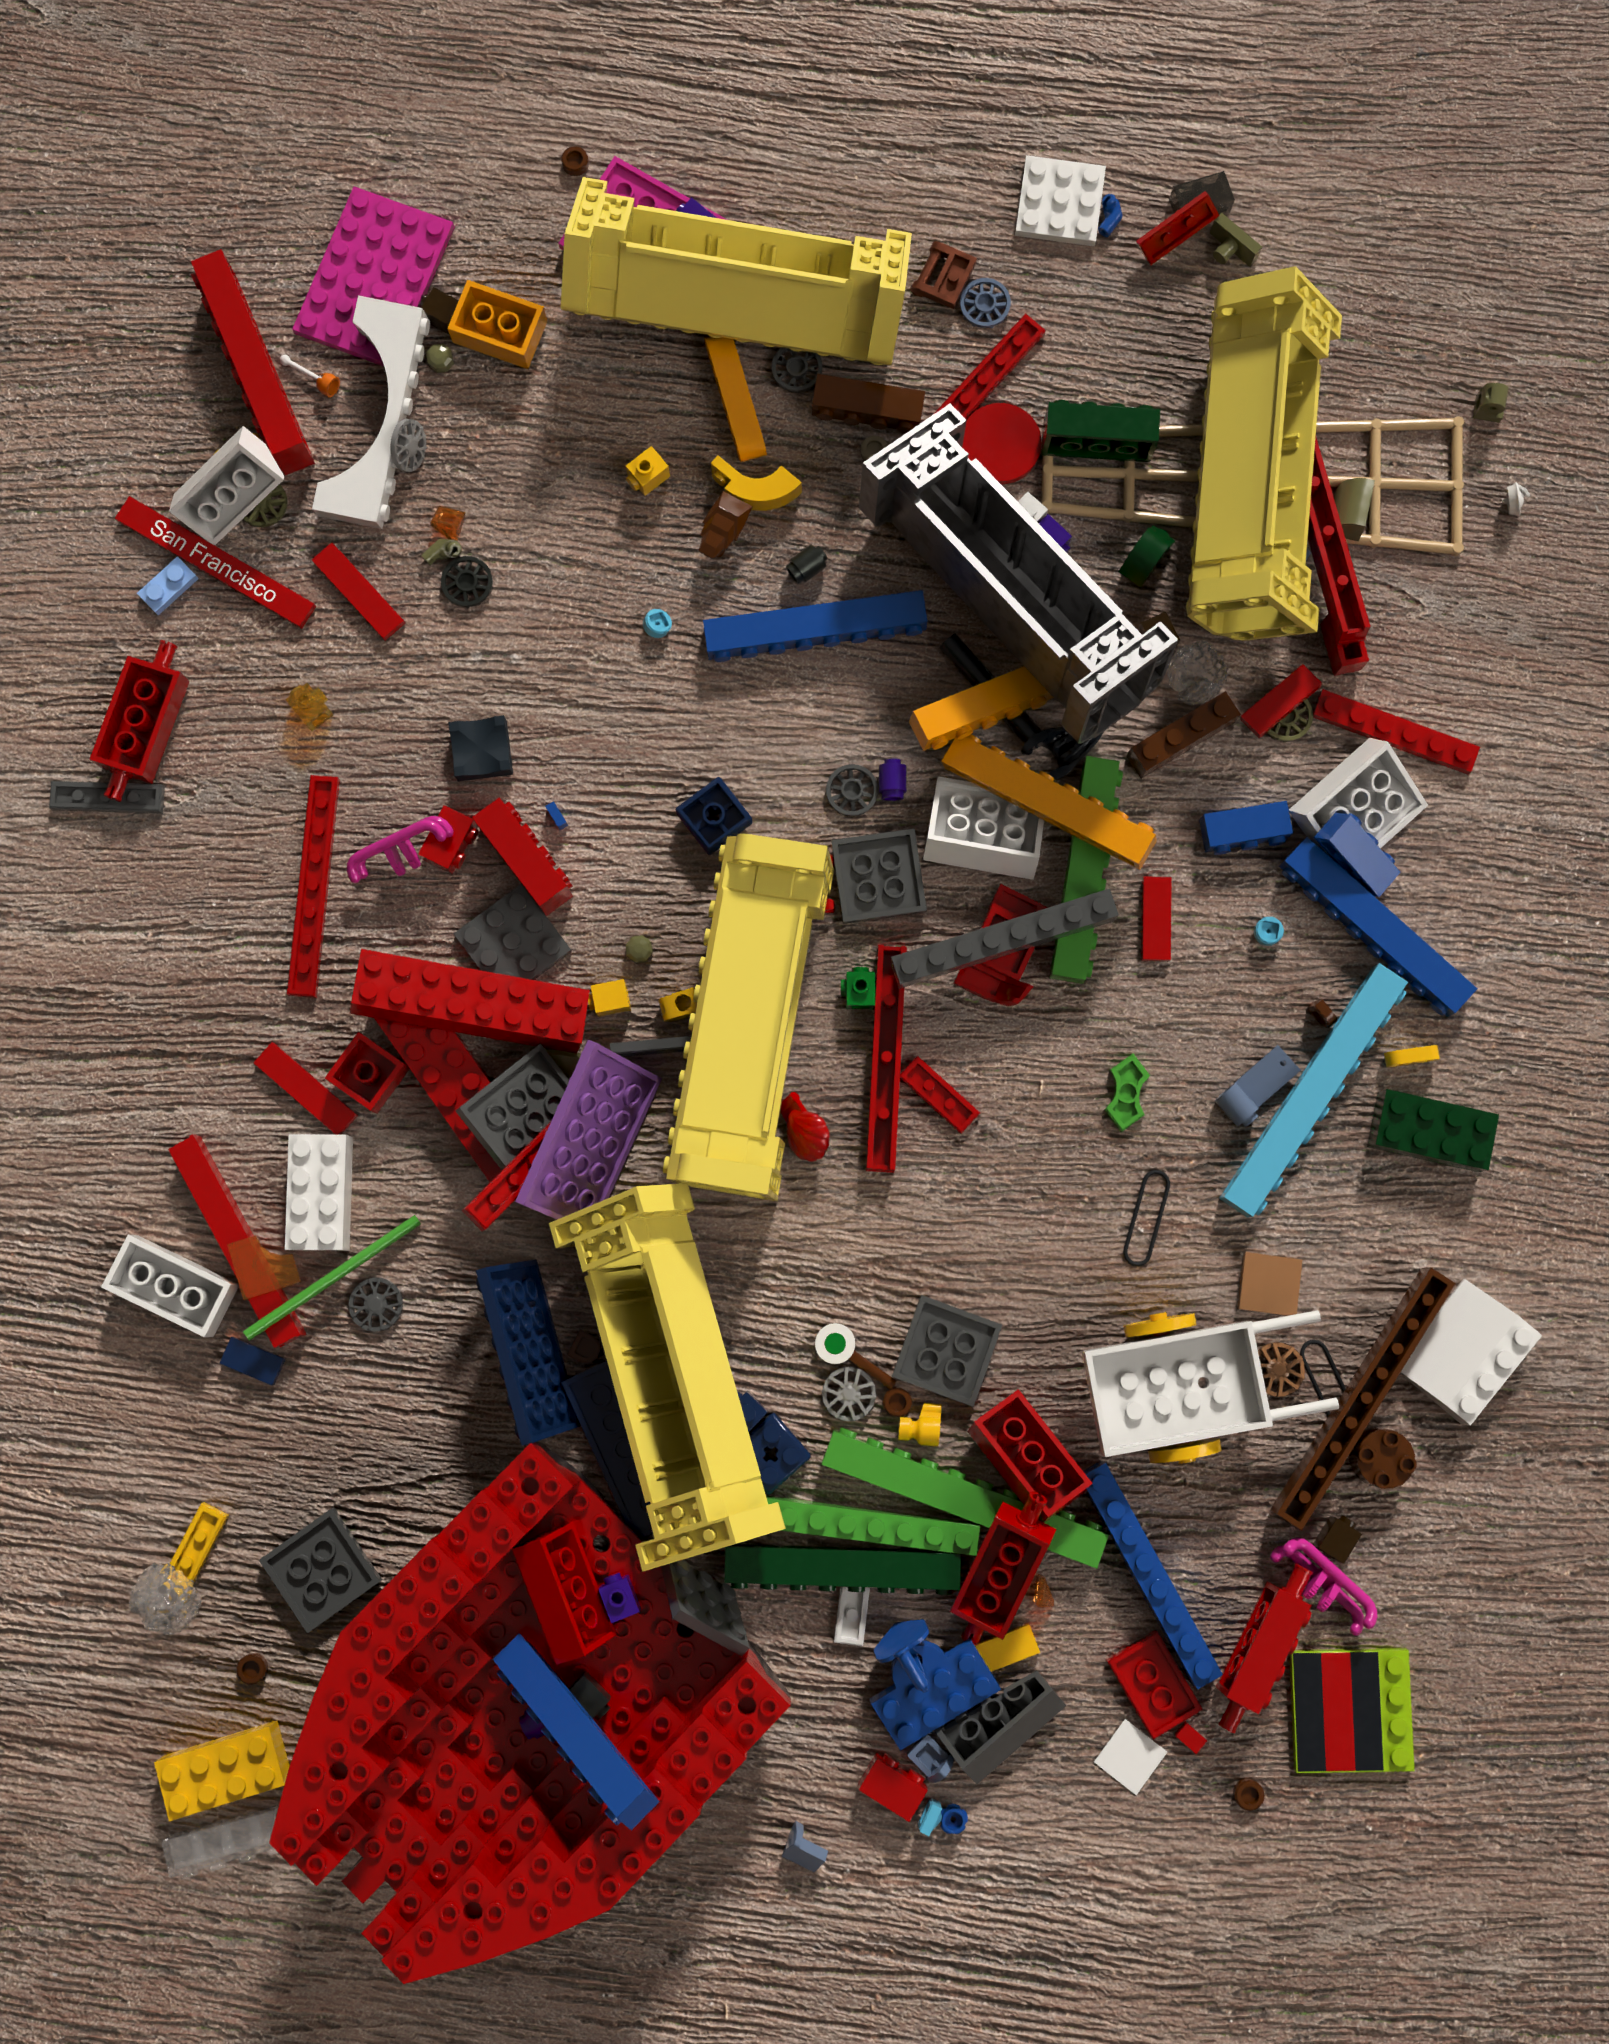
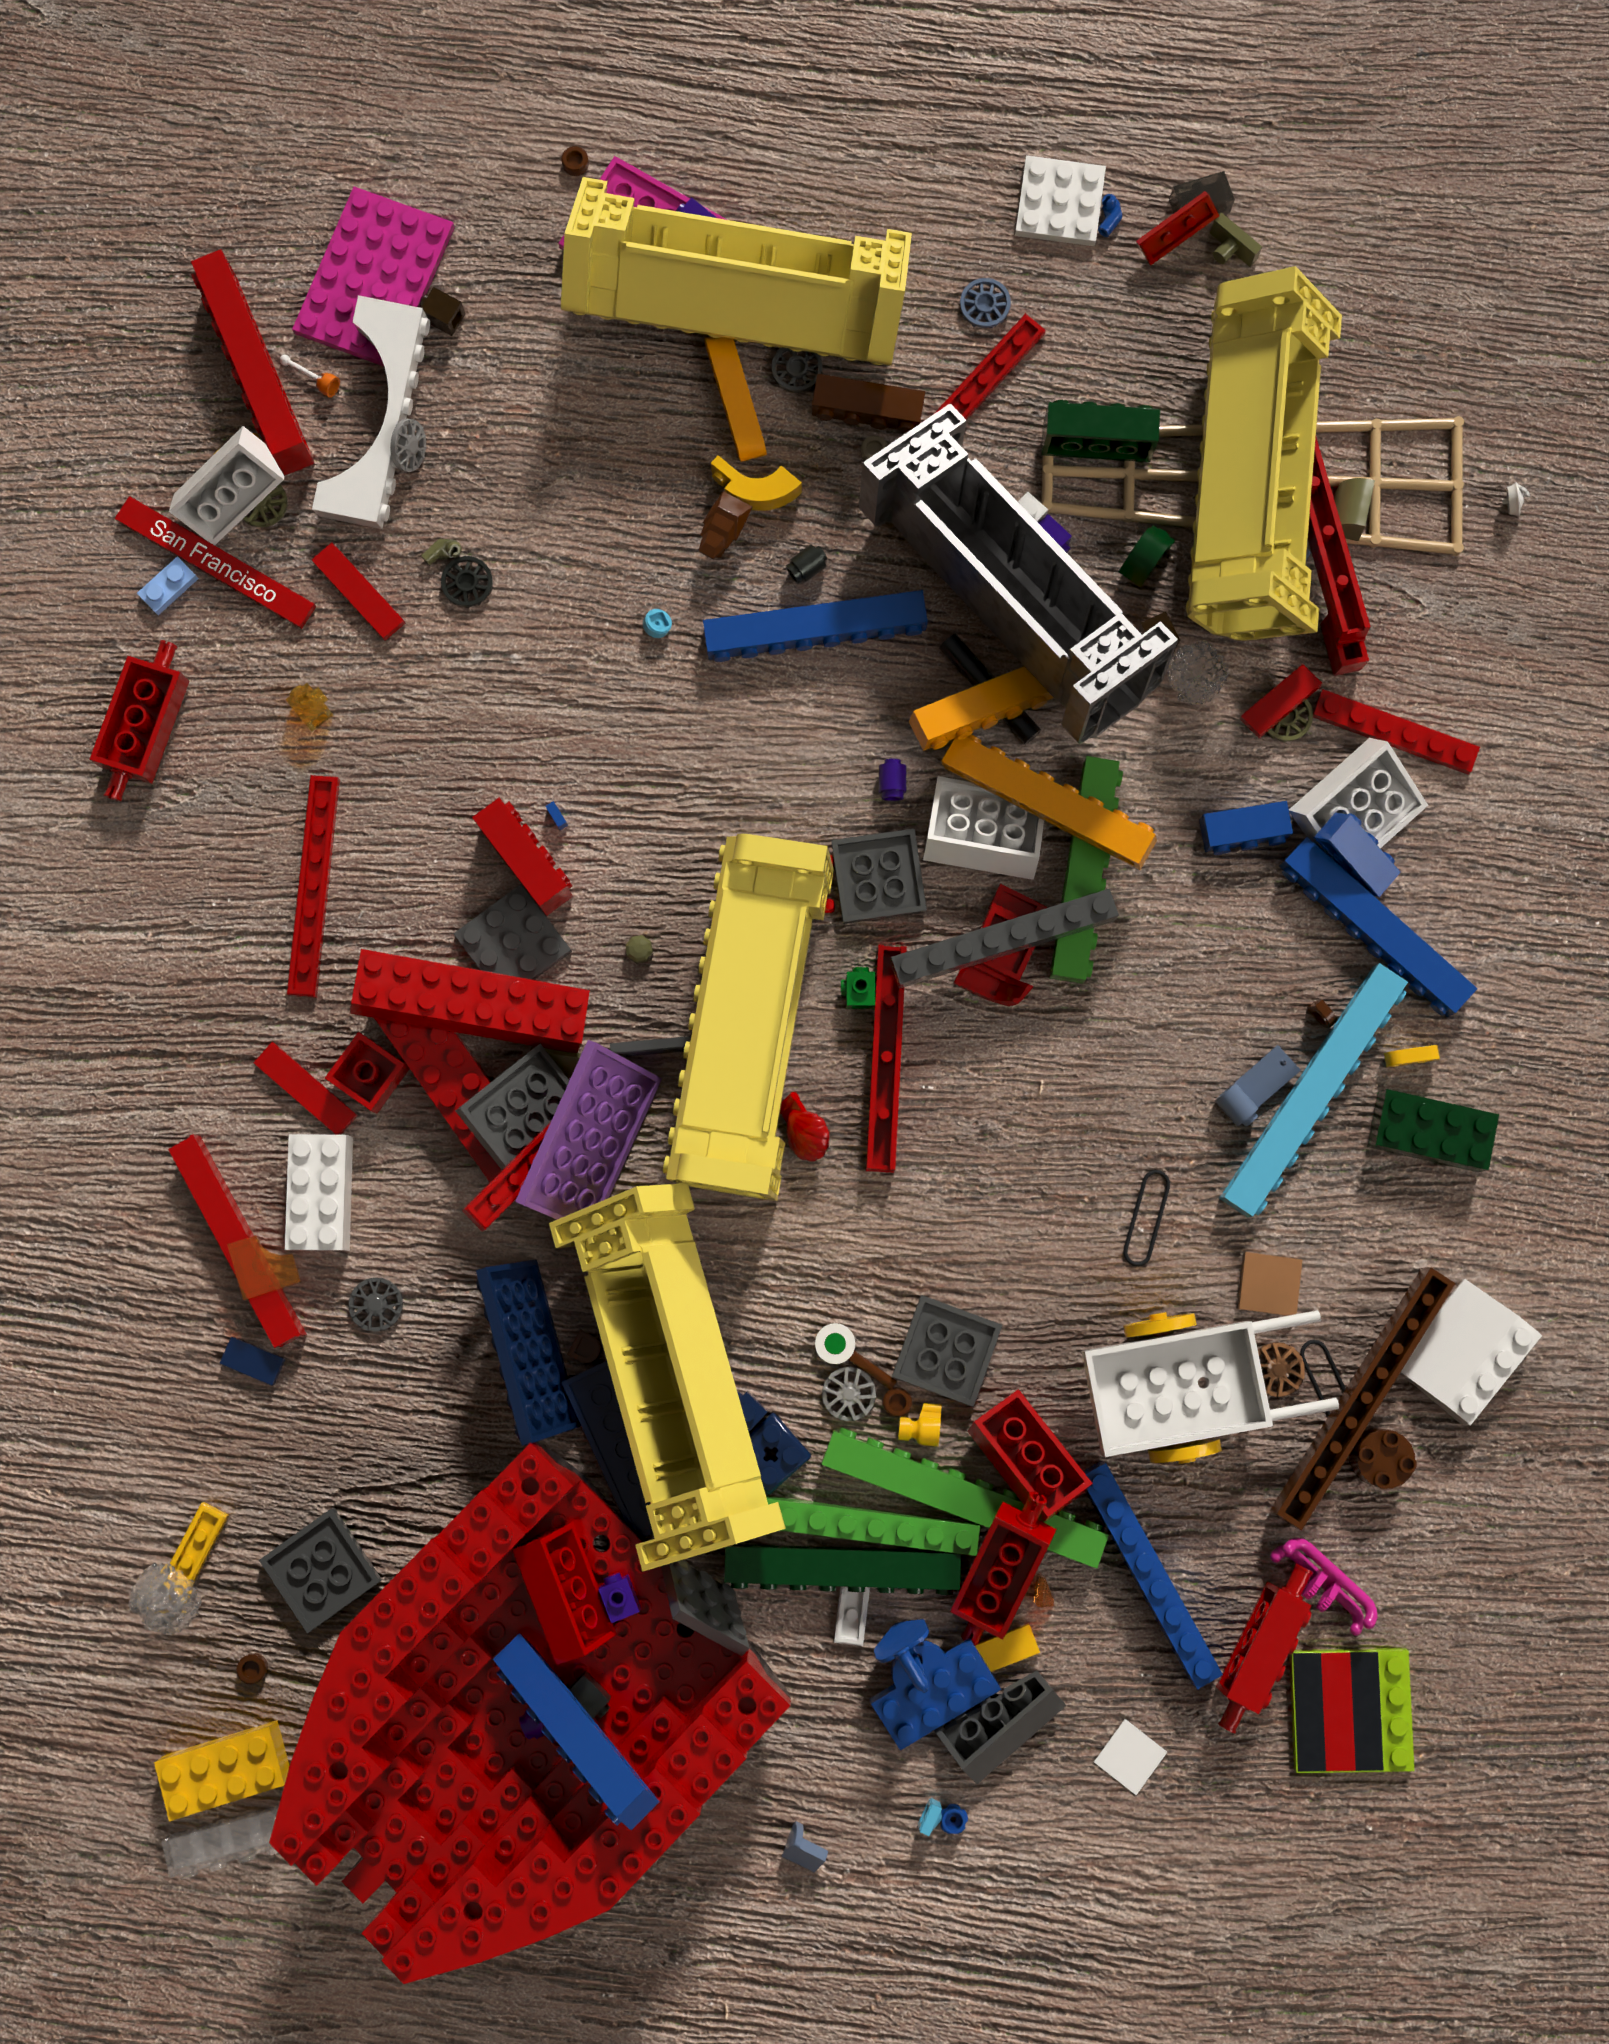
dark grey tile [49,781,165,814] -> none
white brick [101,1235,240,1337] -> none
bright green piece [243,1215,421,1341] -> none
dark pink piece [346,816,454,883] -> none
red brick [418,805,478,874] -> none
olive tile [426,343,454,373] -> none
clear orange slope [430,506,465,541] -> none
light orange brick [447,280,548,369] -> none
black brick [448,715,513,782] -> none
yellow brick [588,979,631,1017] -> none
yellow brick [626,446,670,496] -> none
yellow leg [658,987,697,1022] -> none
dark blue brick [676,777,752,855] -> none
dark grey wheel [826,764,878,817] -> none
red brick [858,1753,928,1822] -> none
red tile [900,1056,980,1134] -> none
sand blue tile [907,1734,954,1783] -> none
copper plate [910,241,977,309] -> none
red tile [962,403,1042,485] -> none
black animal [1020,727,1104,780] -> none
bright green tile [1104,1053,1150,1132] -> none
red tile [1106,1630,1203,1740] -> none
reddish brown brick [1126,691,1241,779] -> none
red tile [1141,876,1172,962] -> none
red piece [1174,1721,1207,1754] -> none
reddish brown tile [1233,1778,1264,1811] -> none
medium azure tile [1254,917,1284,946] -> none
dark brown brick [1313,1515,1362,1564] -> none
olive leg [1473,383,1508,423] -> none

